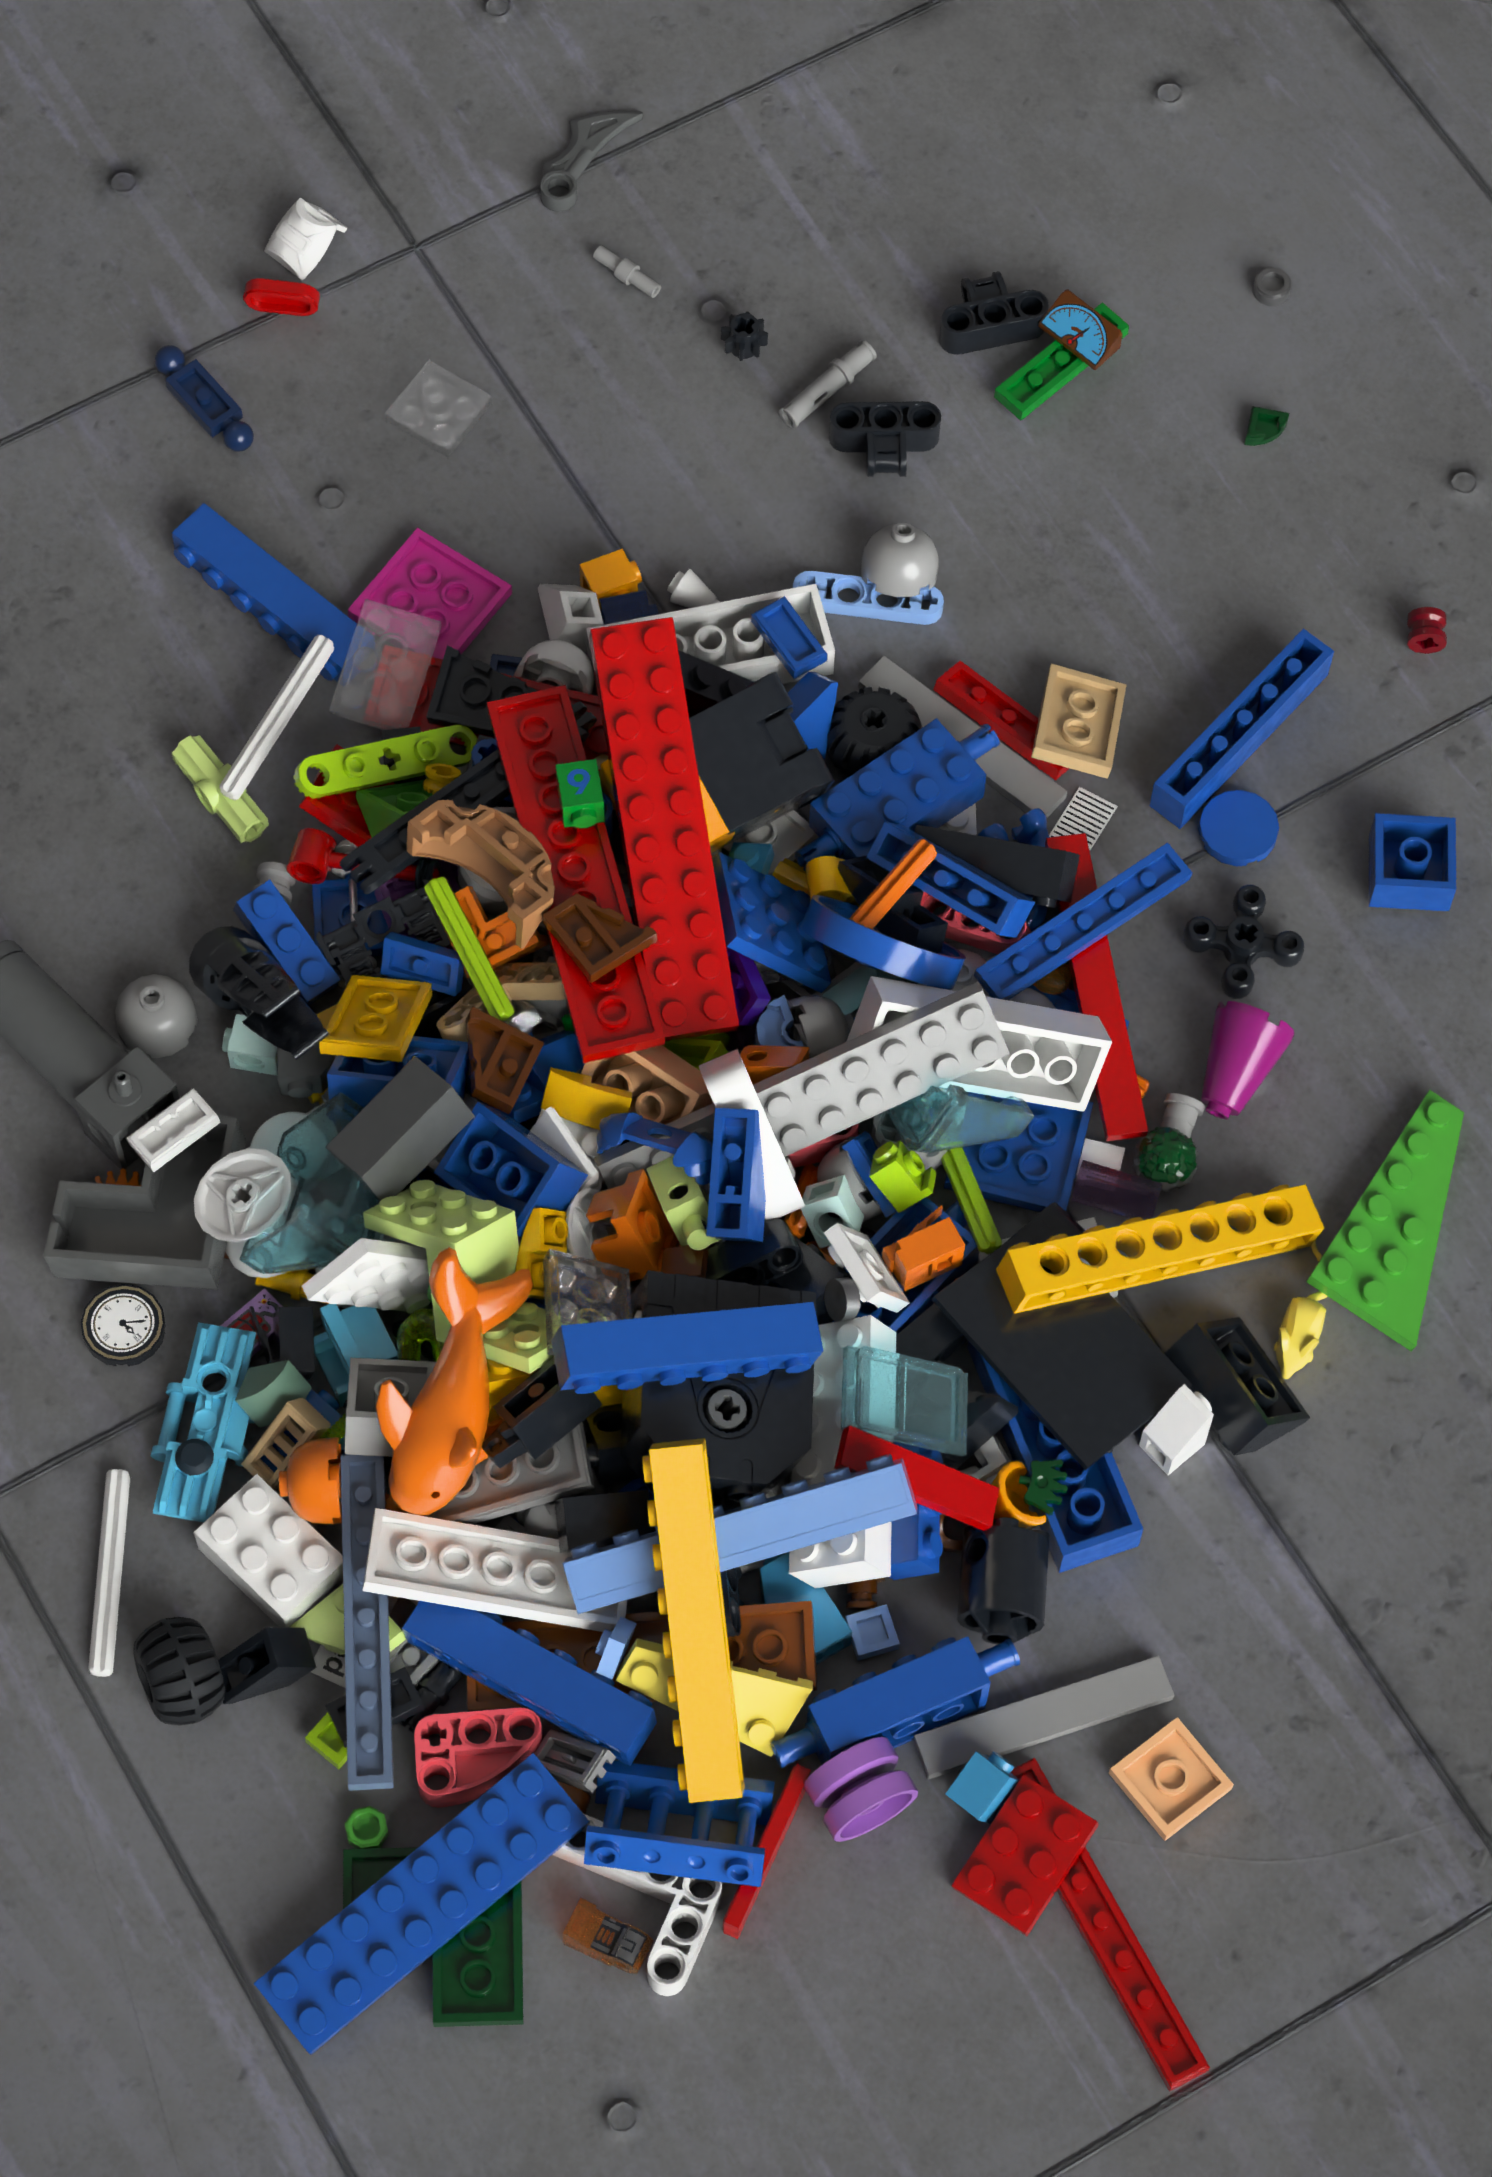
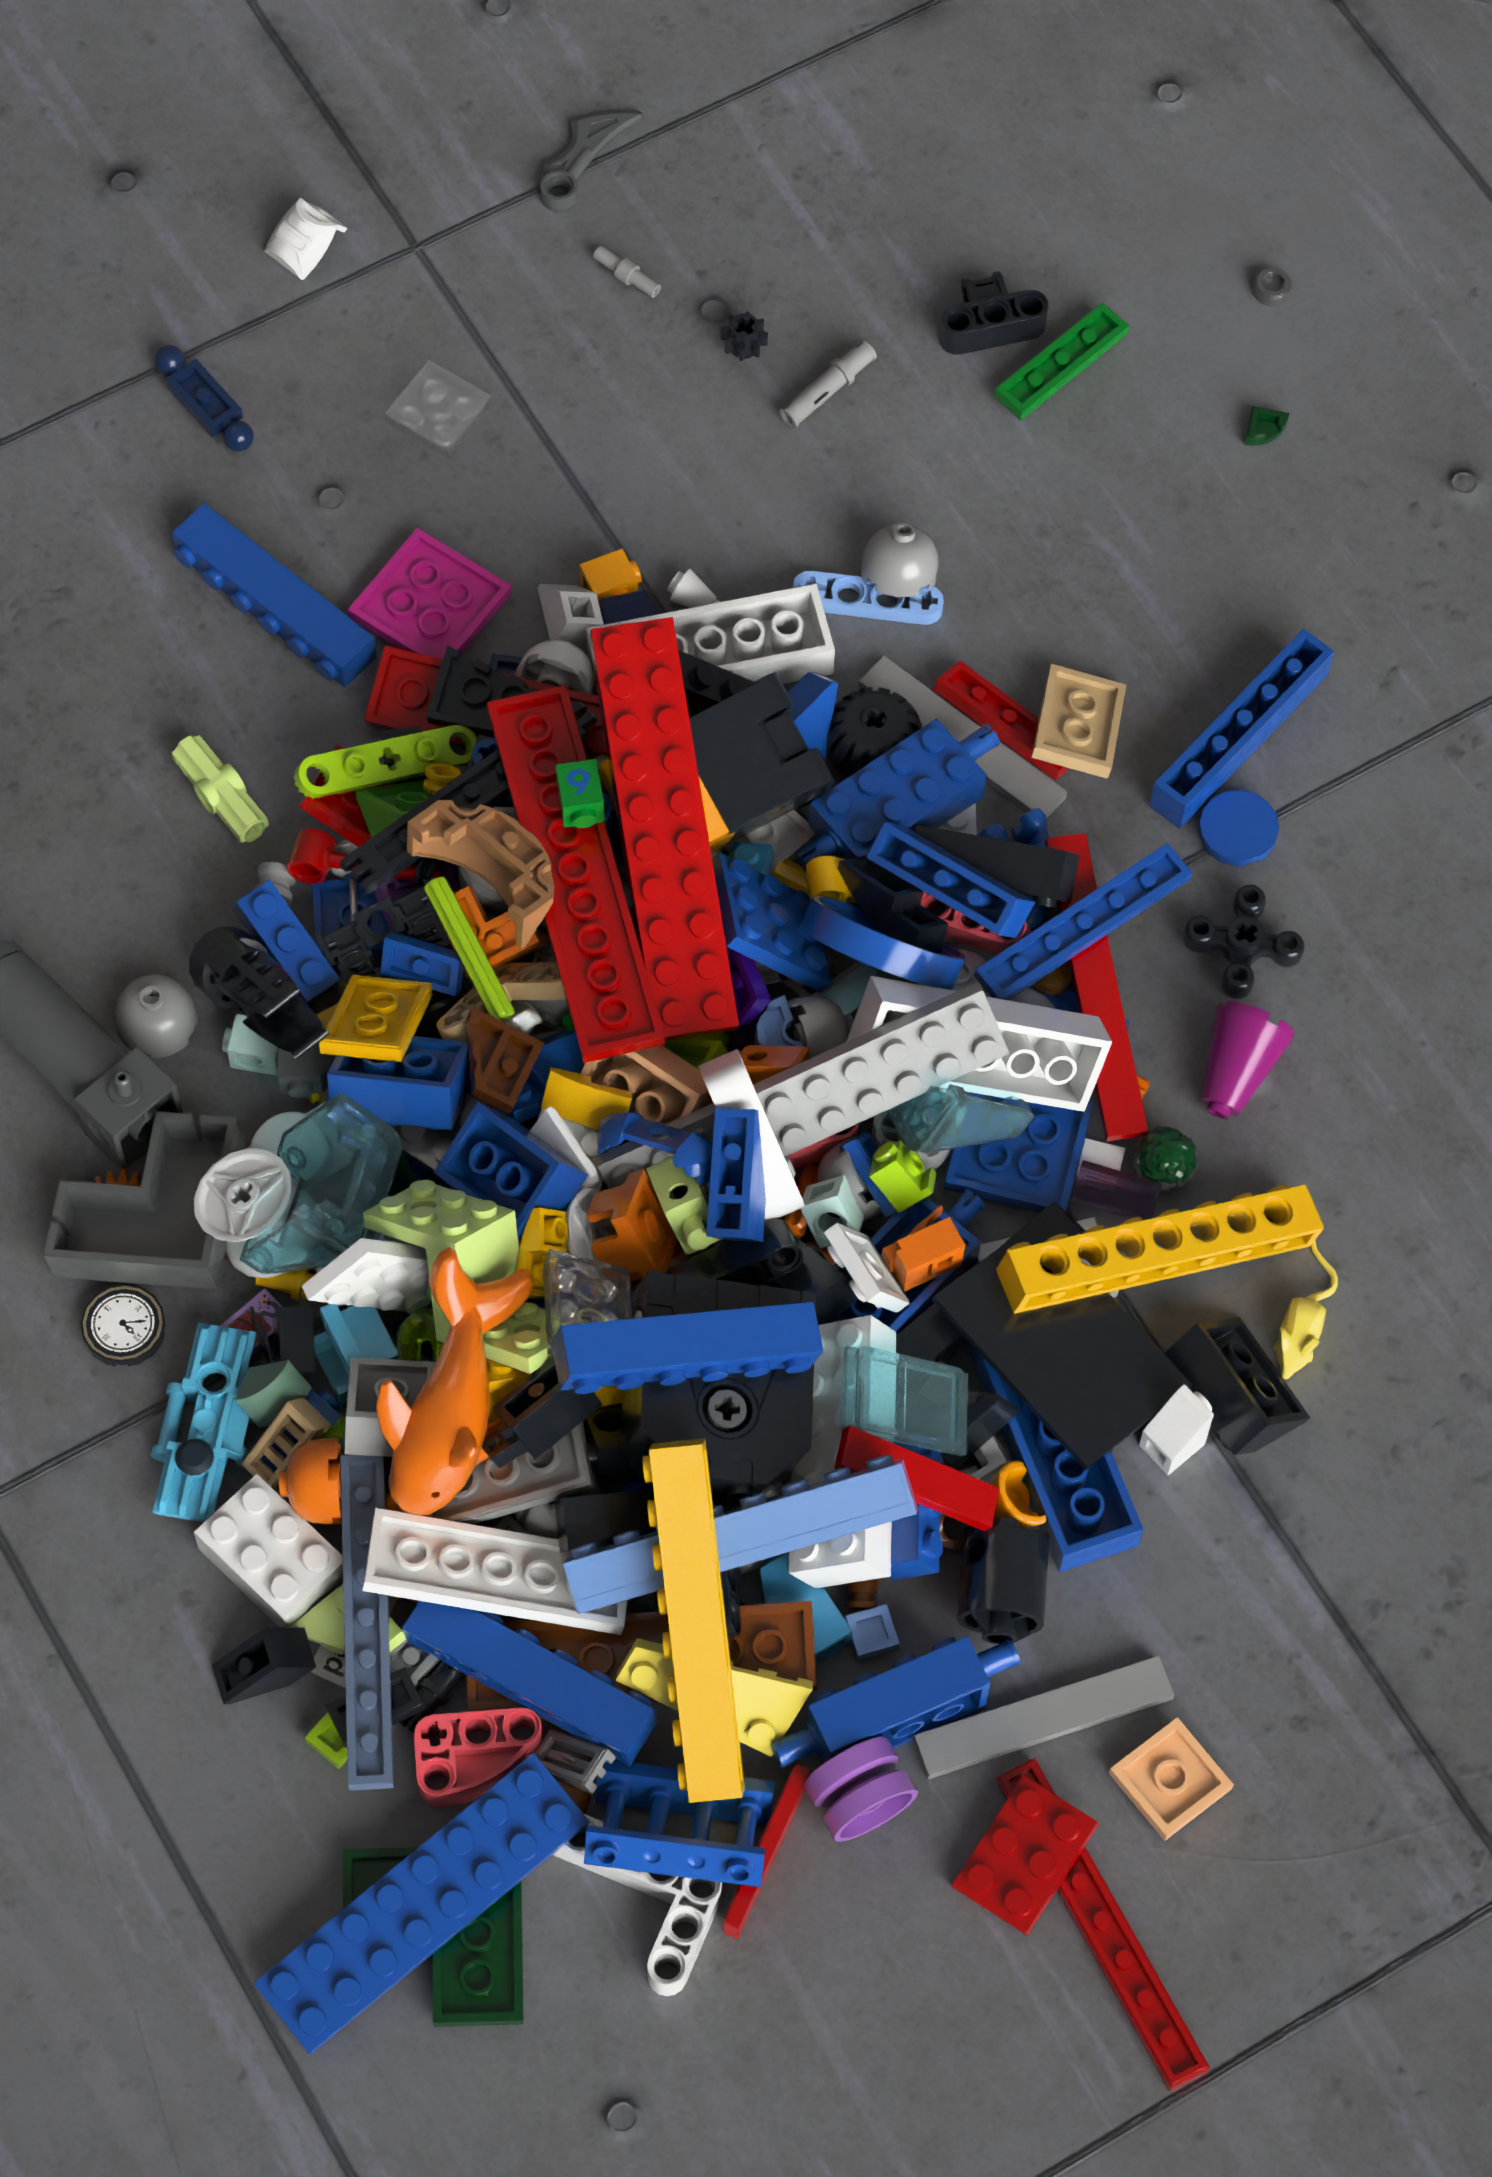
white axle [88,1469,130,1677] -> none
white plate [127,1088,221,1172] -> none
black wheel [133,1617,225,1726] -> none
white axle [220,635,334,800] -> none
red tile [243,278,320,316] -> none
dark grey slope [325,1056,475,1202] -> none
clear plate [329,599,442,730] -> none
bright green tile [344,1806,389,1849] -> none
reddish brown wing [543,894,657,983] -> none
clear orange leg [563,1897,653,1974] -> none
light blue plate [595,1617,637,1679] -> none
reddish brown tile [661,1245,709,1279] -> none
blue tile [751,596,828,679] -> none
flat silver tile [824,1277,860,1322] -> none
black piece [829,401,941,477] -> none
orange axle [849,839,937,929] -> none
lime axle [941,1144,1002,1255] -> none
dark azure brick [945,1751,1019,1824] -> none
dark green piece [1018,1459,1068,1516] -> none
slope [1039,289,1122,370] -> none
white sticker [1049,787,1118,850] -> none
light grey piece [1161,1093,1205,1138] -> none
bright green wing [1306,1090,1464,1351] -> none
blue brick [1369,813,1456,911] -> none
dark red wheel [1407,607,1447,654] -> none

